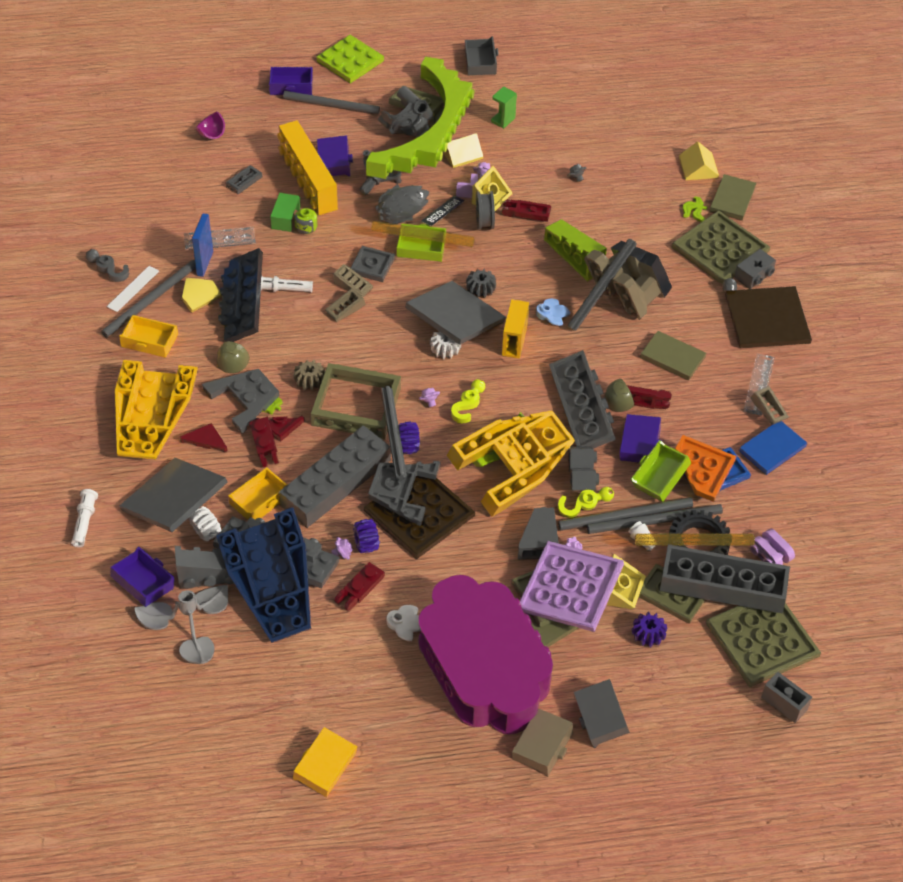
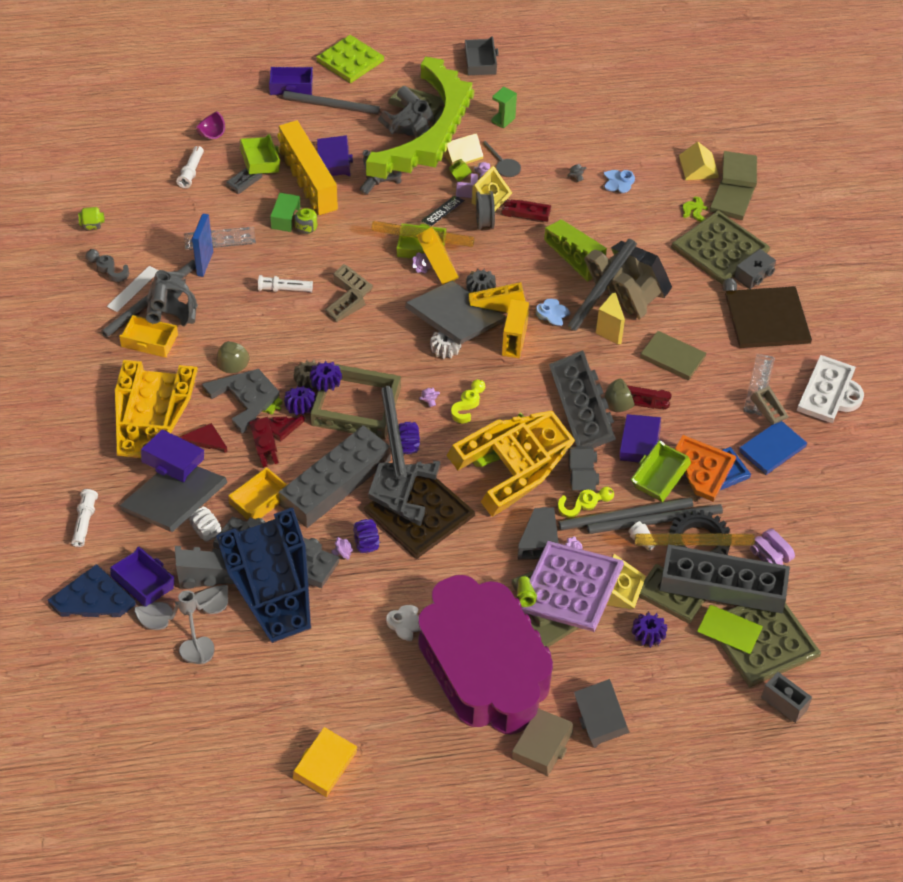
light yellow slope [181,278,222,313] -> none
black plate [218,248,263,342] -> none
dark red hinge [334,562,385,611] -> none
dark grey tile [351,246,395,282] -> none
dark grey head [375,184,429,224] -> none
none -> dark blue plate [48,564,136,617]
none -> lime head [78,207,105,230]
none -> dark purple container [141,429,204,483]
none -> dark grey helmet [146,270,198,327]
none -> white pin [176,146,204,188]
none -> lime container [240,134,280,174]
none -> dark purple gear [284,386,316,415]
none -> dark purple gear [310,360,342,392]
none -> lavender plant [412,253,431,273]
none -> yellow slope [416,227,459,285]
none -> lime slope [449,158,472,182]
none -> yellow slope [469,282,526,313]
none -> dark grey piece [483,141,521,177]
none -> lime cone [517,576,537,607]
none -> light yellow slope [596,293,625,344]
none -> light blue plate [604,170,635,193]
none -> lime sticker [697,604,763,654]
none -> olive tile [722,151,757,188]
none -> white plate [797,355,864,424]

